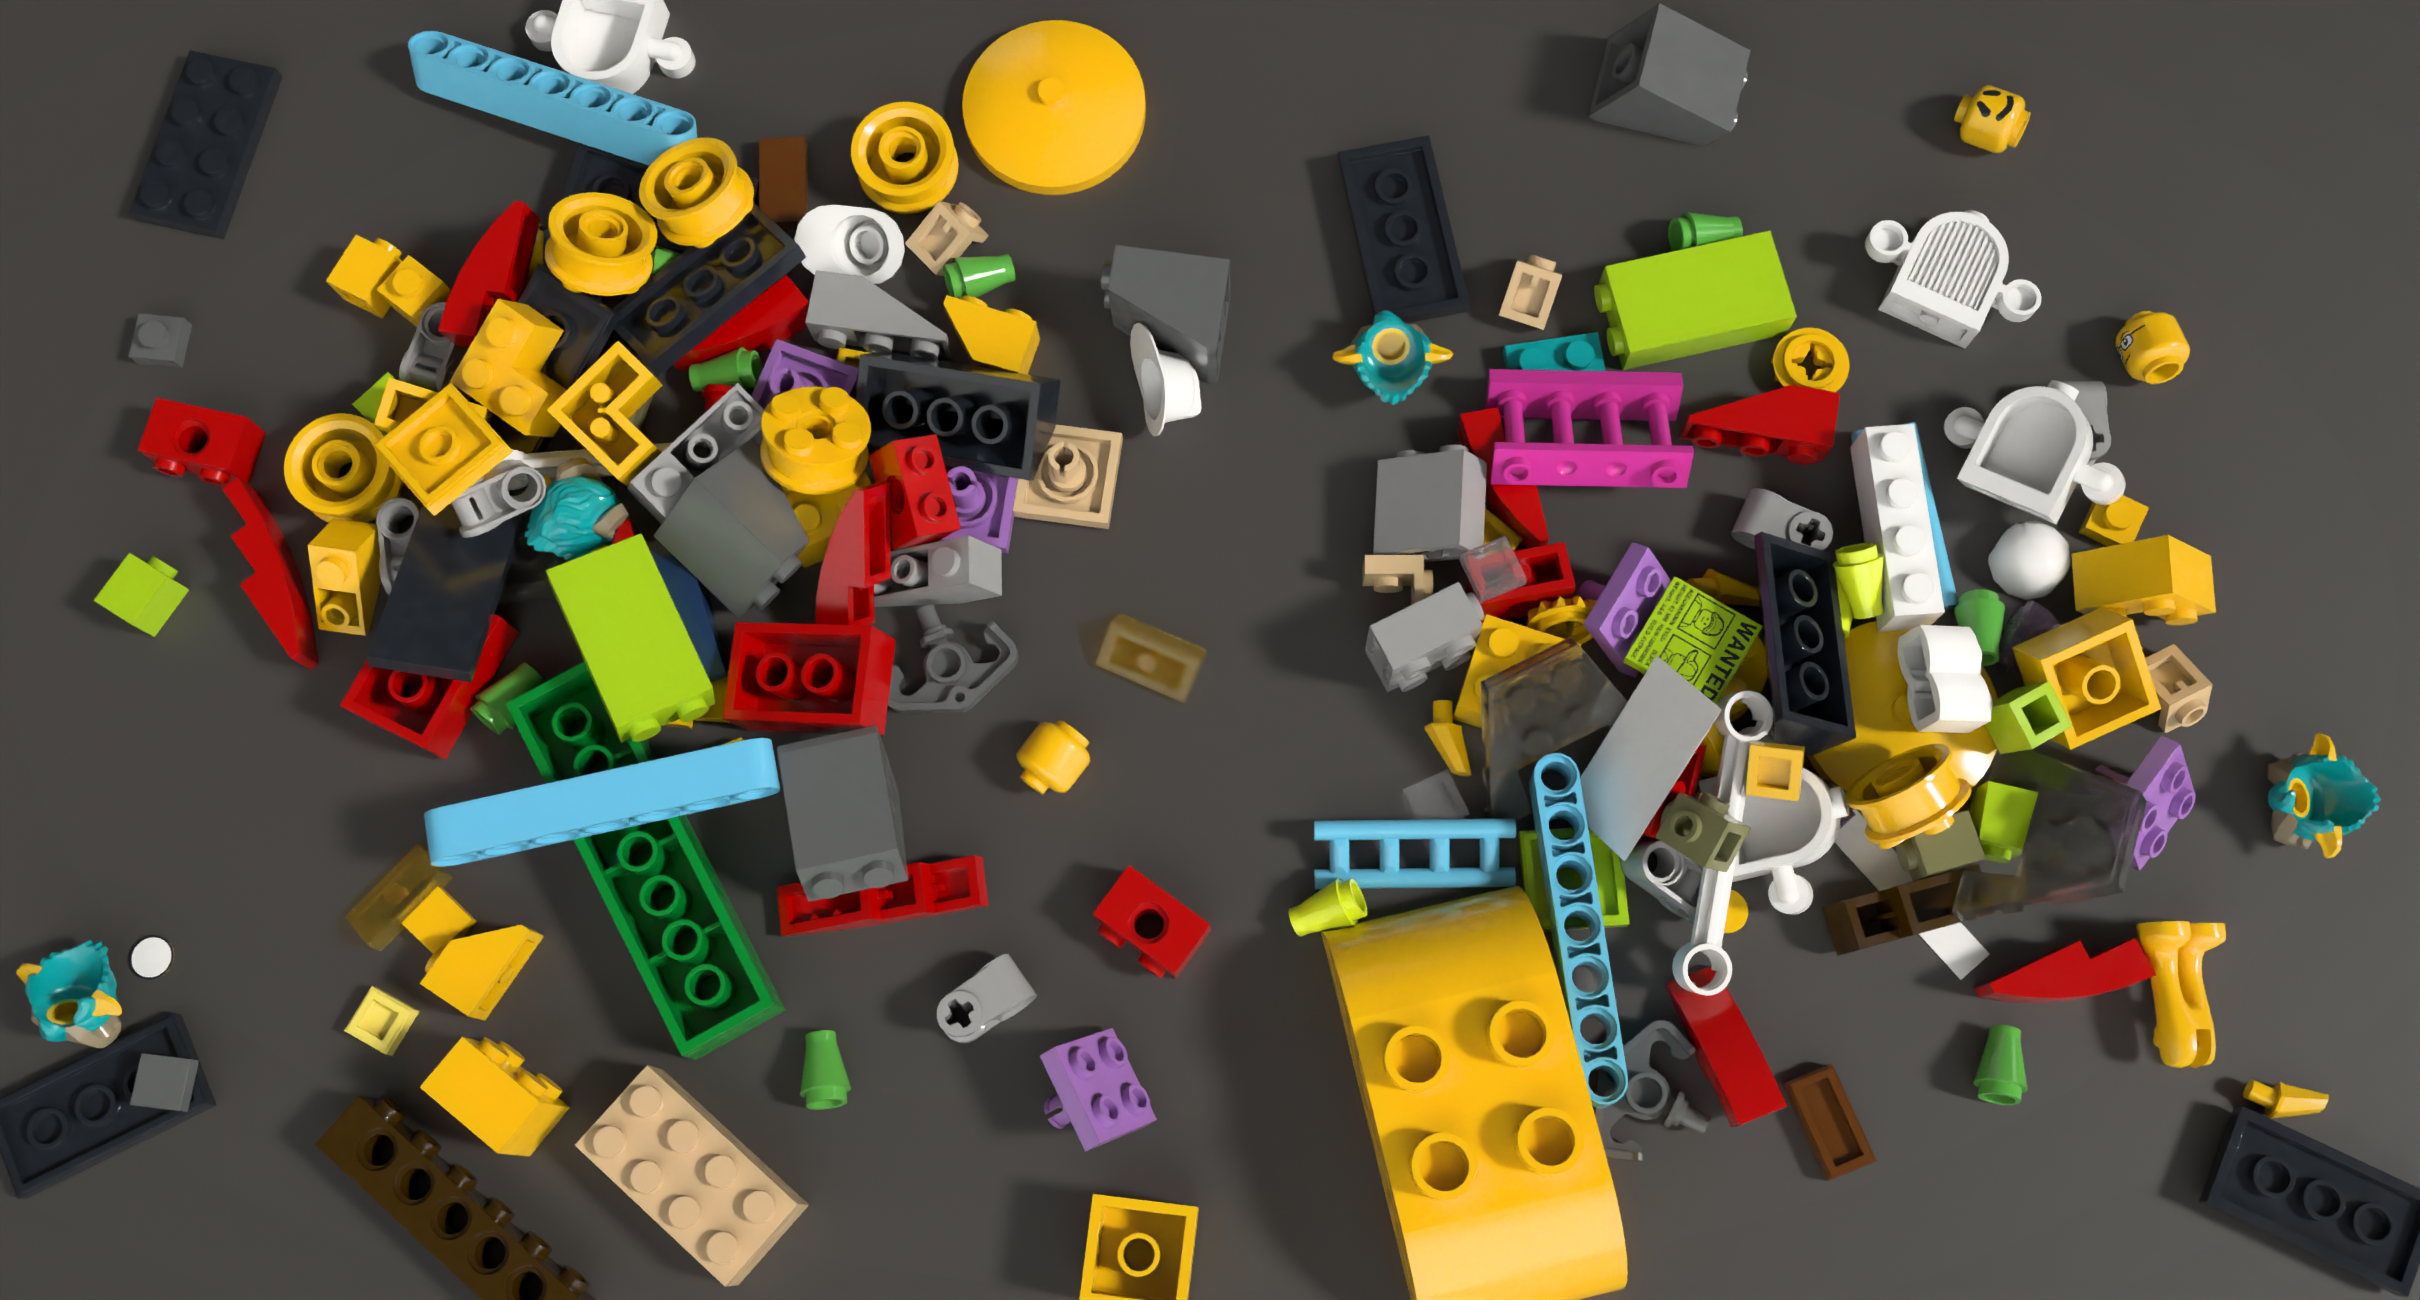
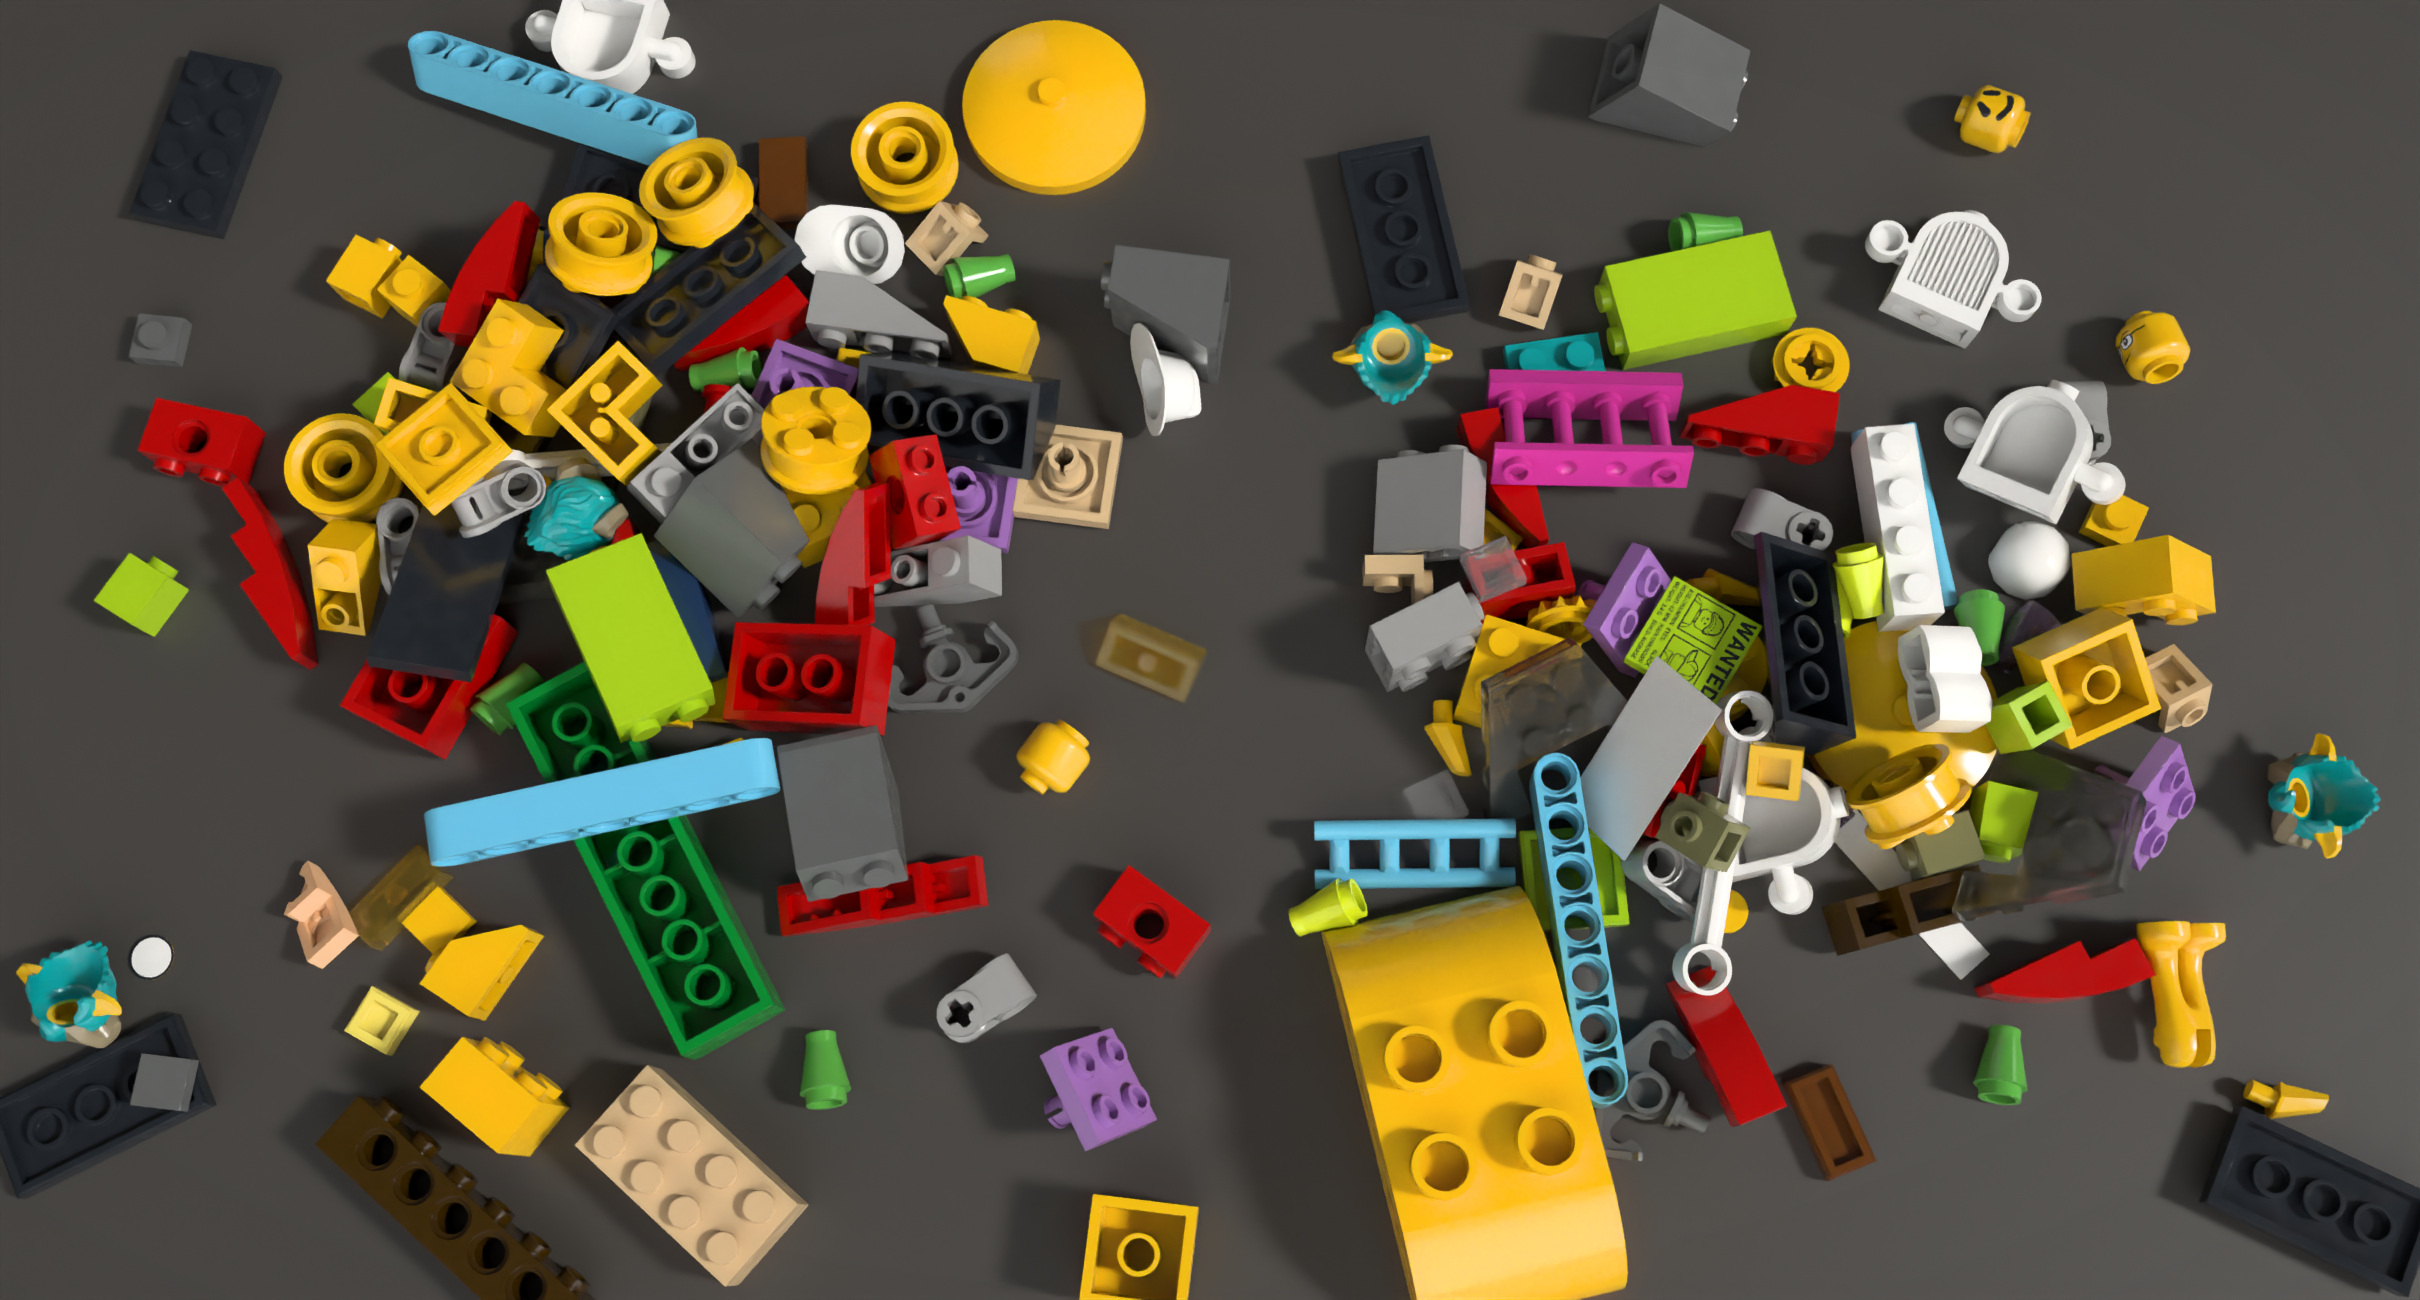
none -> light nougat slope [284,861,359,969]

